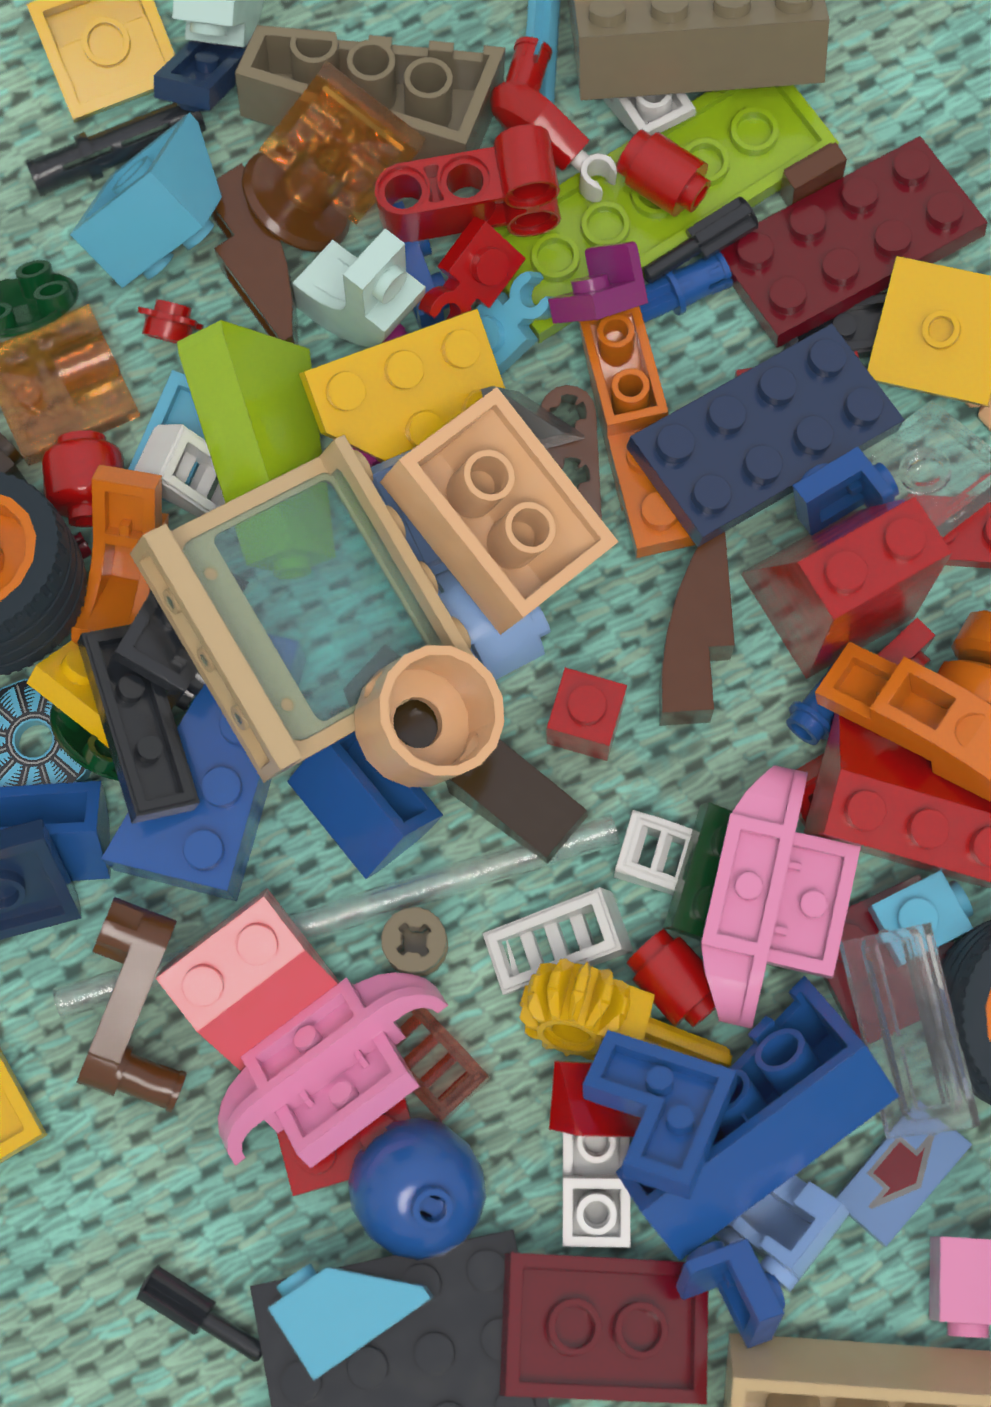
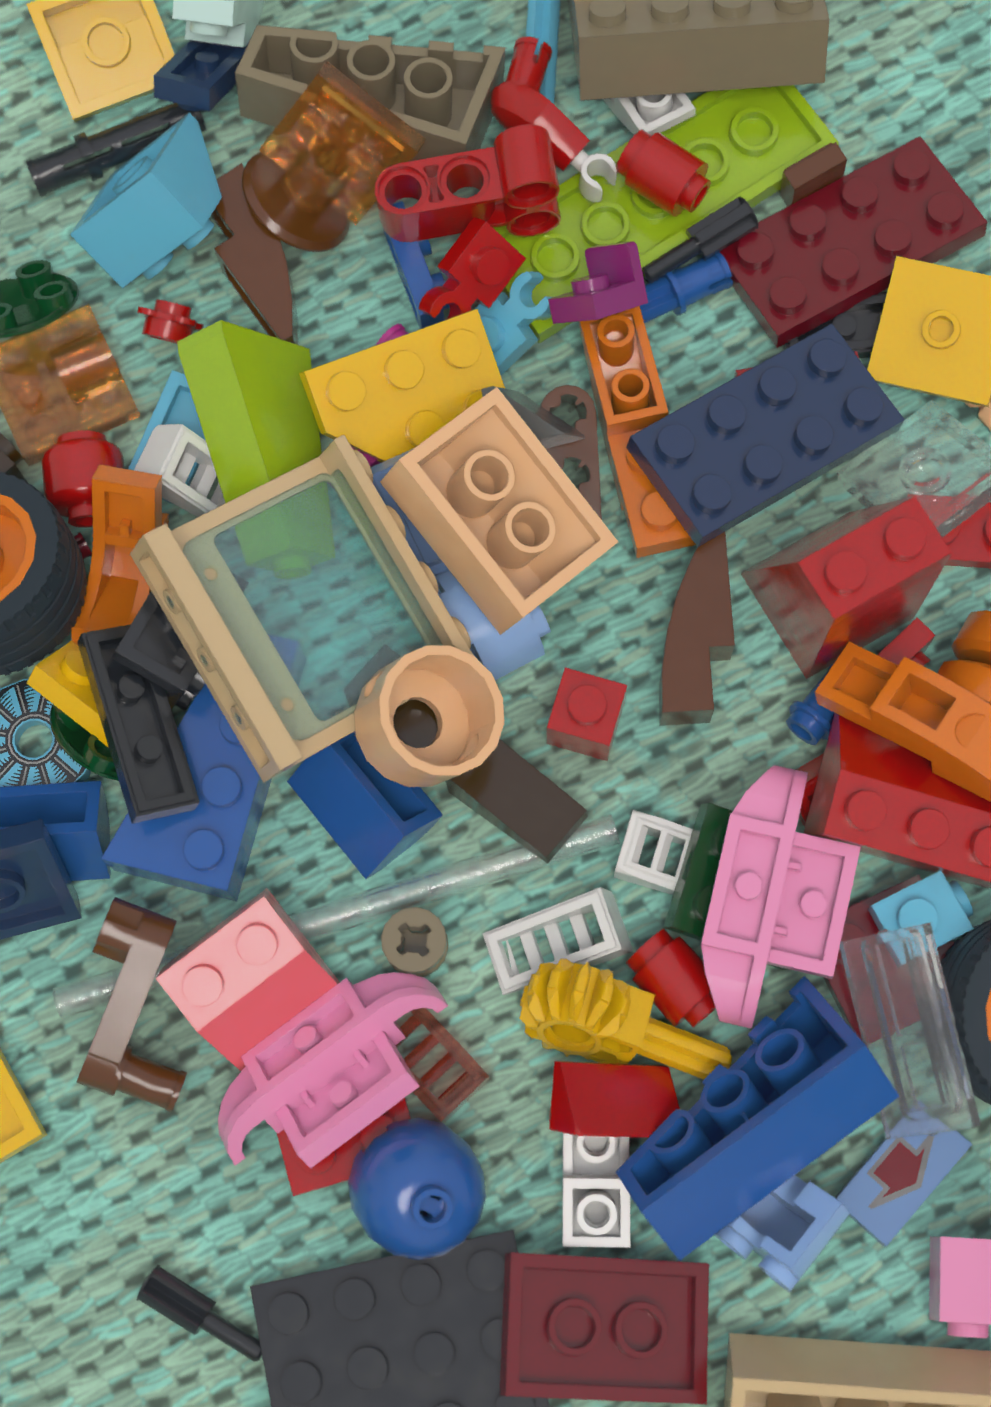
medium azure slope [268,1263,434,1380] -> none
light aqua arch [292,228,426,347] -> none
blue plate [583,1030,737,1200] -> none
blue bracket [676,1238,785,1349] -> none
blue bracket [792,446,899,536] -> none

